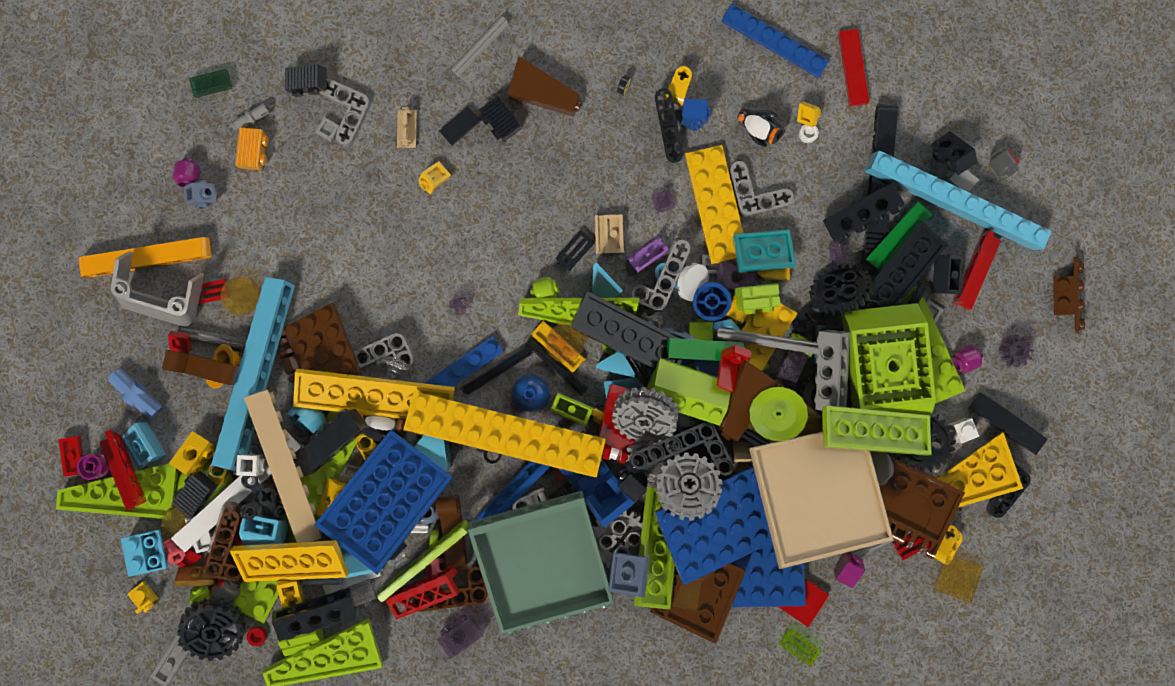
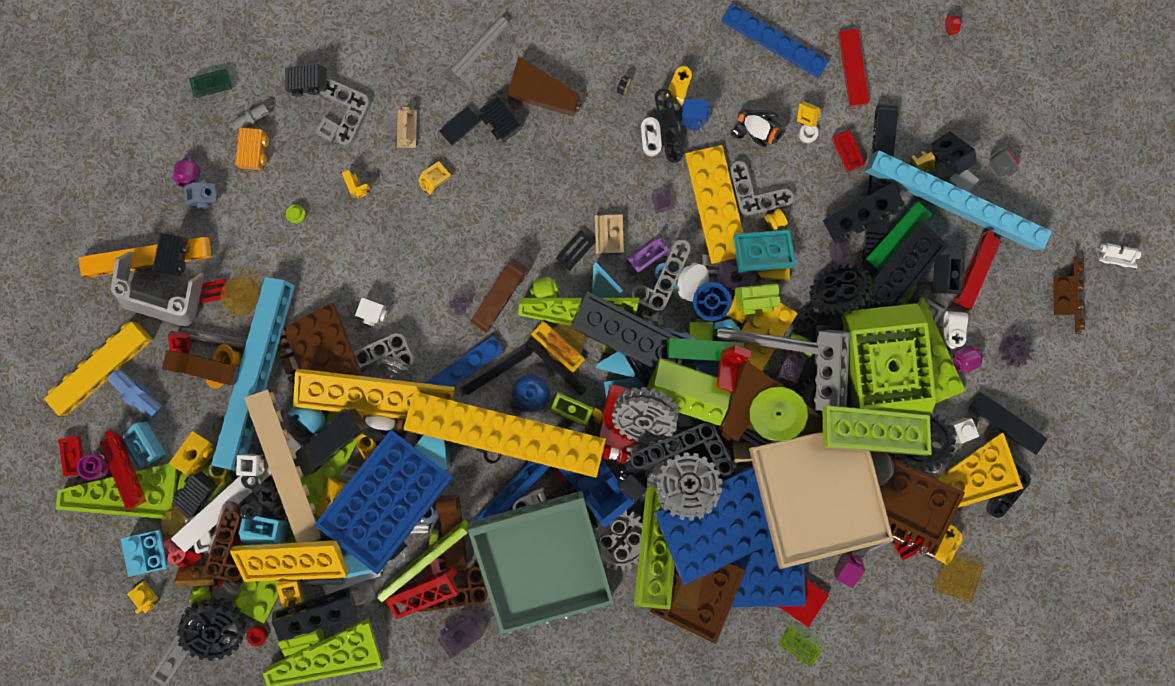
sand blue tile [609,552,650,597] -> none
none -> yellow brick [44,322,153,416]
none -> black brick [152,232,190,277]
none -> lime plate [286,204,306,224]
none -> yellow bracket [342,170,371,198]
none -> white brick [355,298,388,326]
none -> reddish brown beam [470,259,530,333]
none -> white plate [641,117,662,157]
none -> black hinge [730,122,747,139]
none -> yellow wheel [764,208,788,231]
none -> red plate [831,129,865,173]
none -> yellow tile [912,151,935,173]
none -> white piece [943,311,968,349]
none -> red tile [945,15,961,35]
none -> white hinge [1096,243,1141,268]

